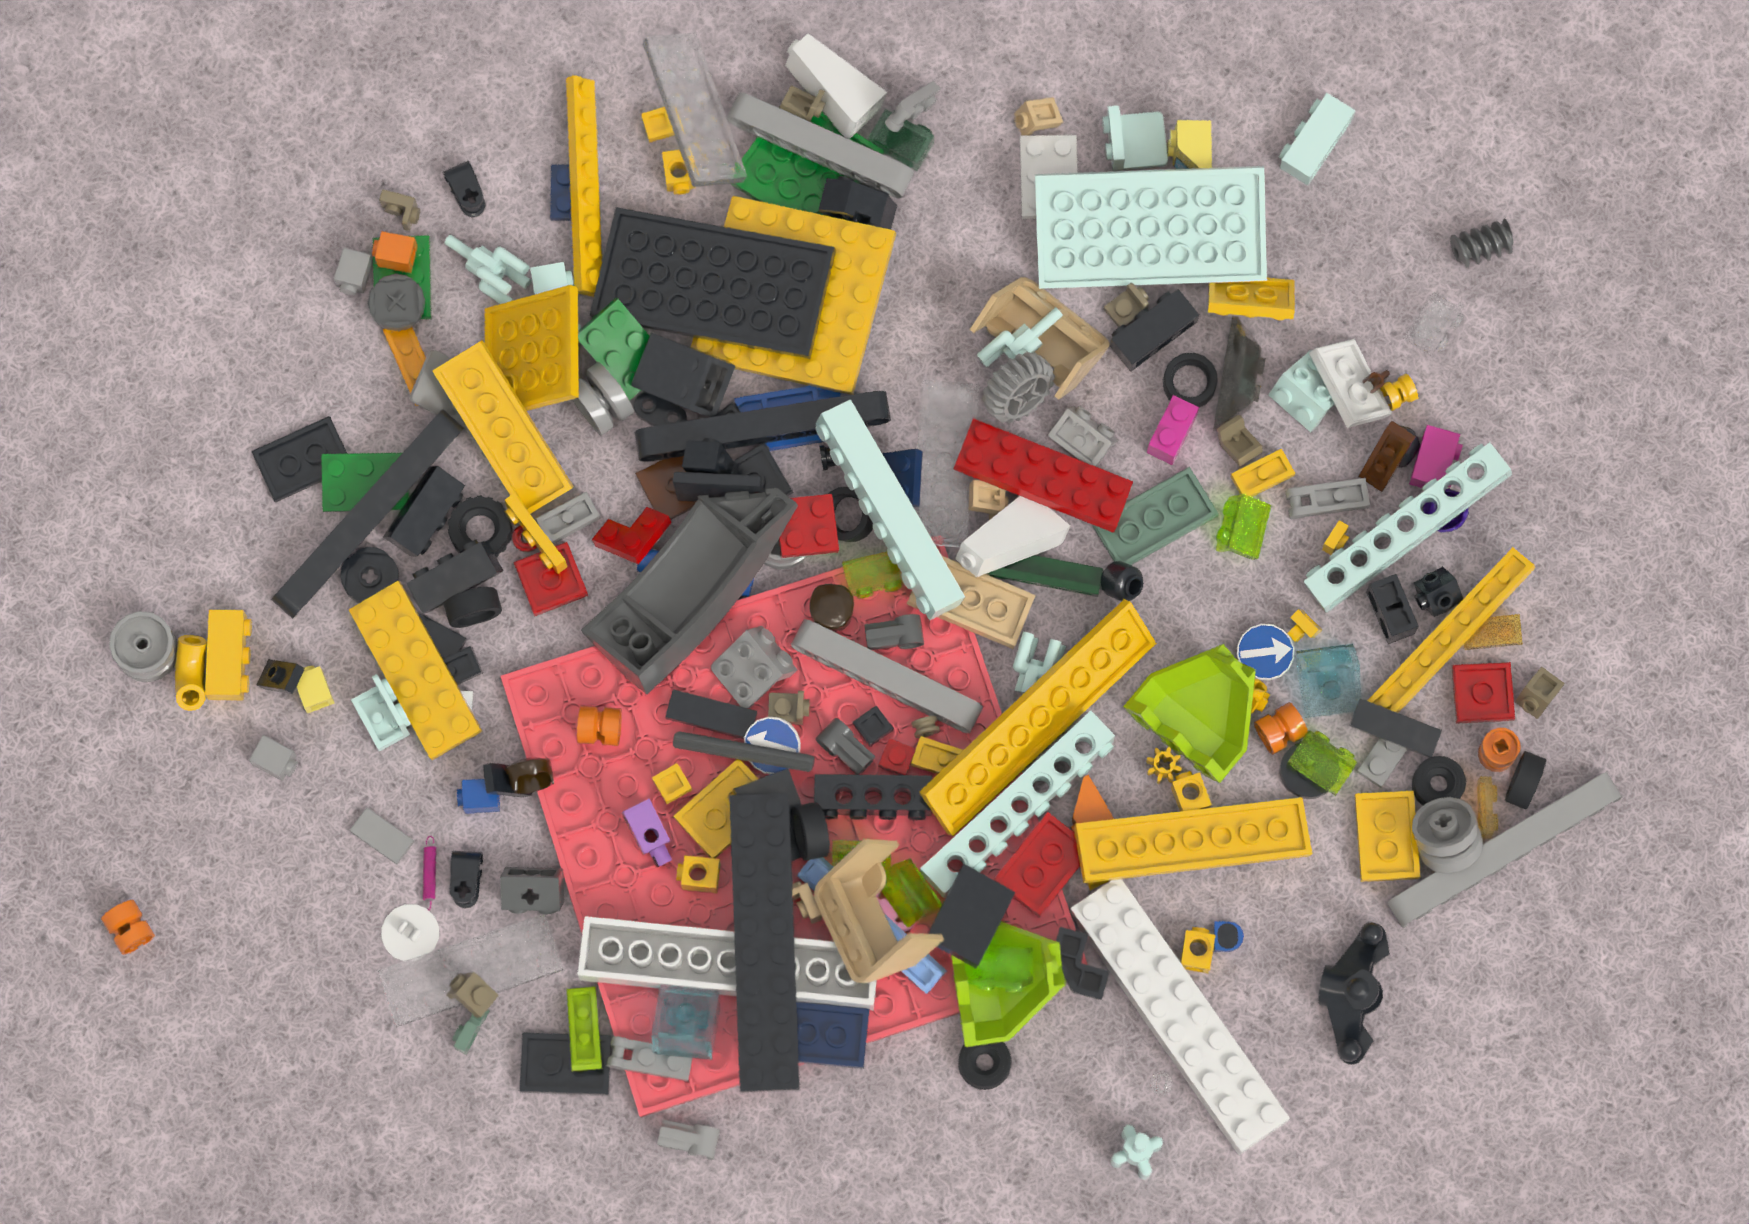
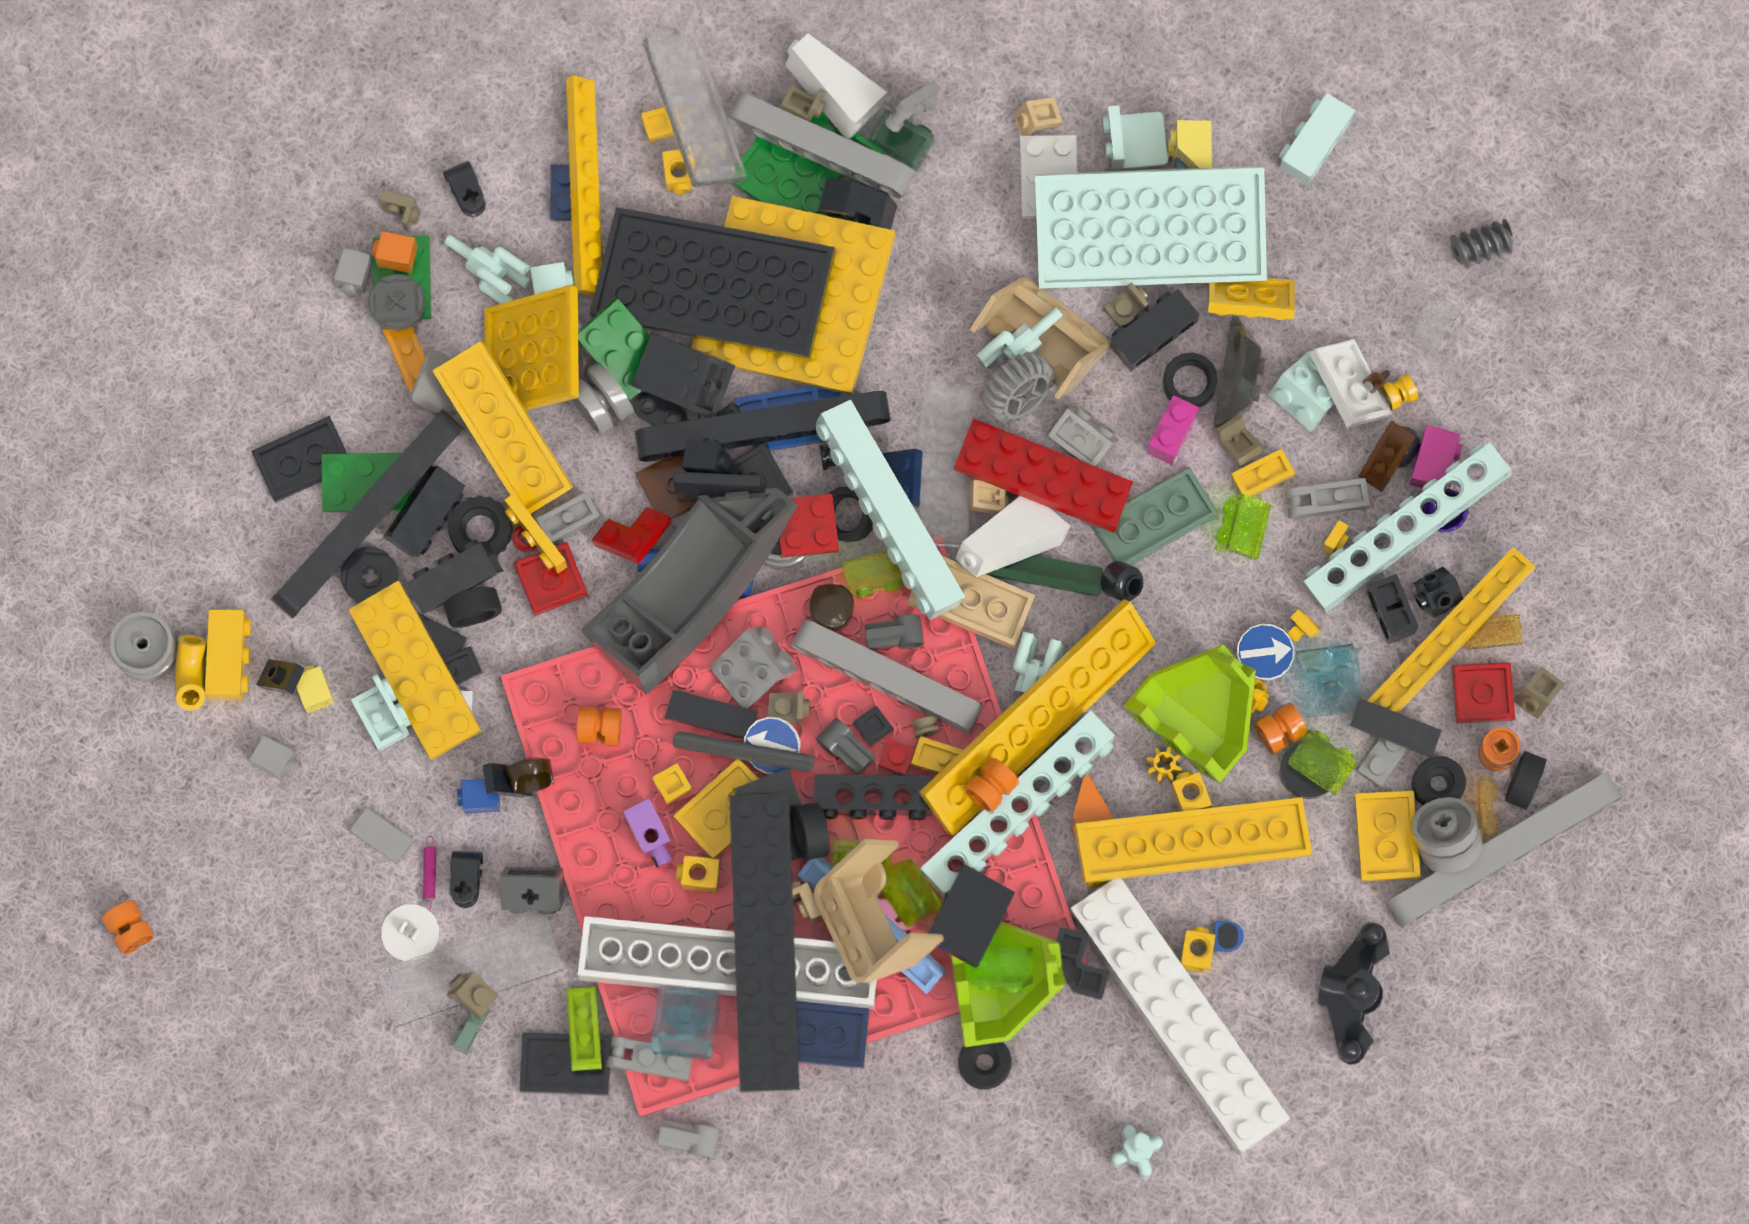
red plate [994,812,1080,917] -> none
none -> orange wheel [964,757,1019,813]

